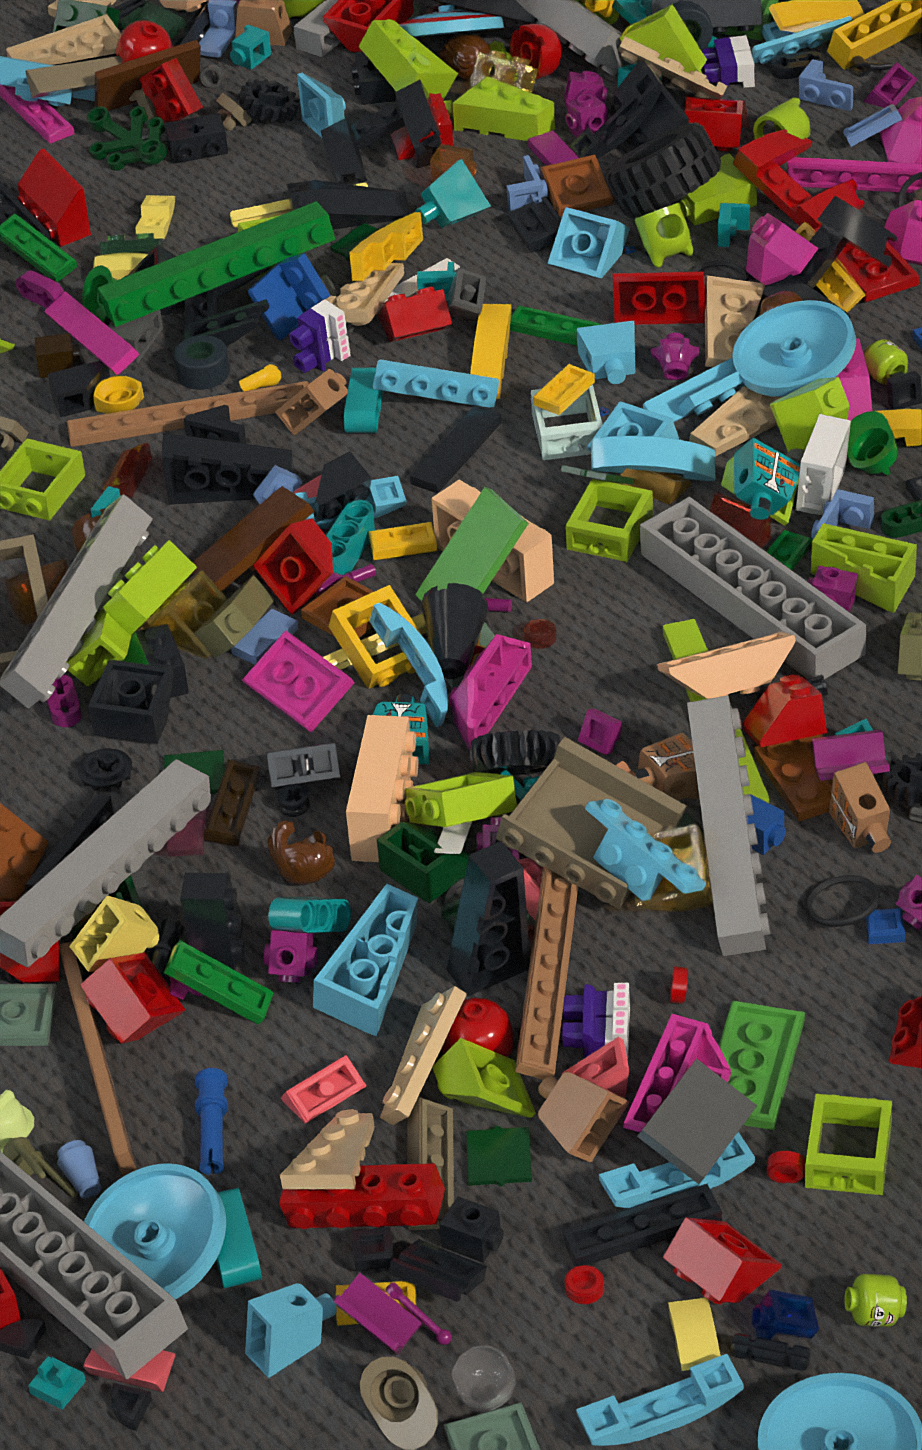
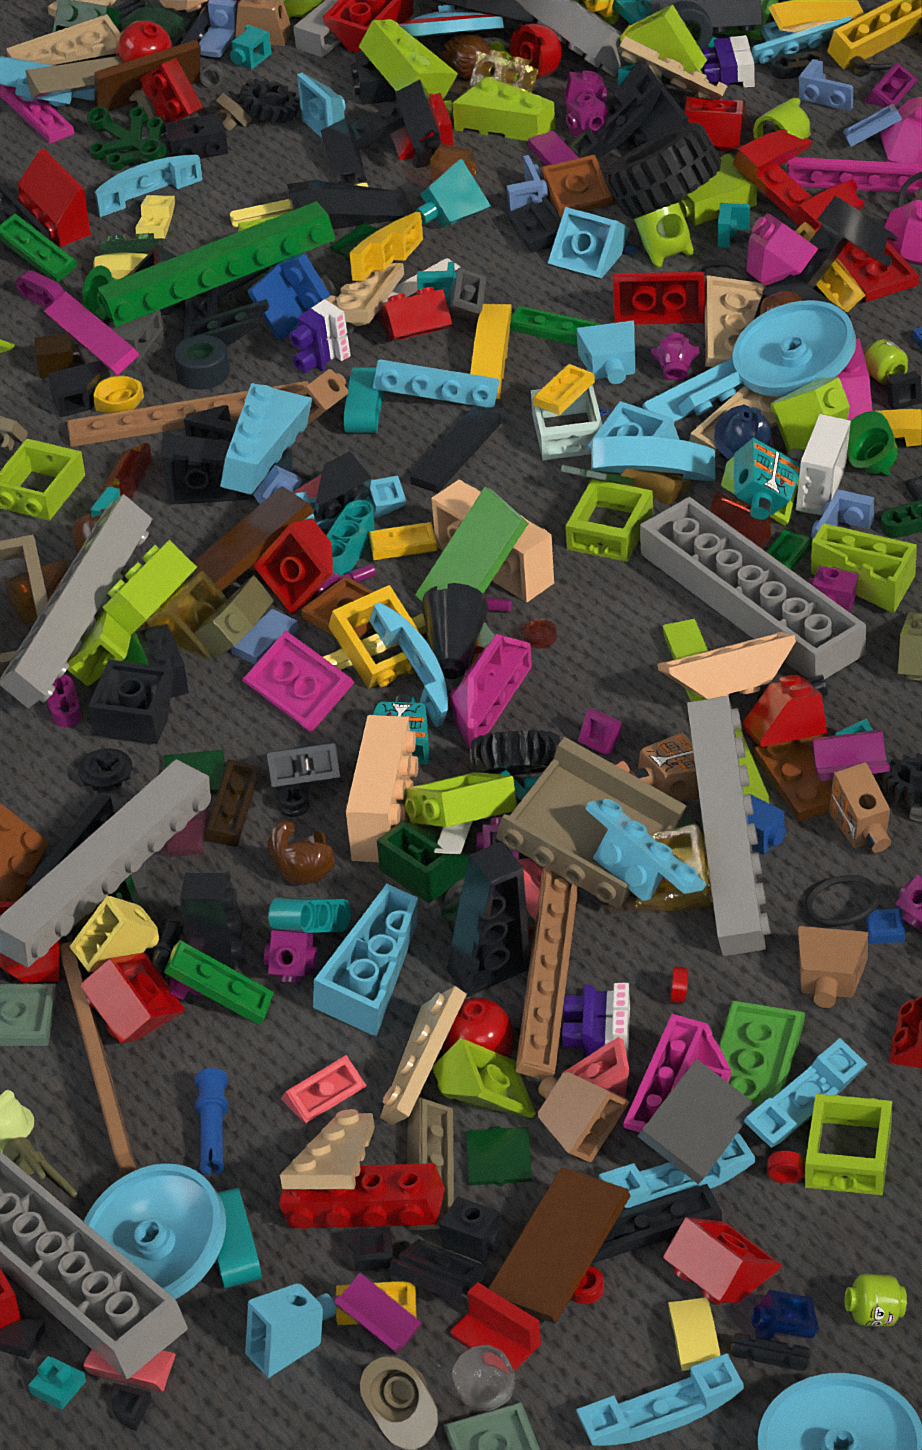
medium blue cone [57,1140,102,1199] -> none
yellow arm [239,364,282,391] -> none
magenta hinge [385,1282,452,1345] -> none
none -> medium azure slope [94,155,203,217]
none -> medium azure wedge [220,383,312,494]
none -> red panel [450,1282,541,1374]
none -> reddish brown tile [488,1167,631,1324]
none -> dark blue helmet [714,404,774,460]
none -> medium azure slope [744,1038,867,1148]
none -> medium nougat torso [798,926,868,1008]

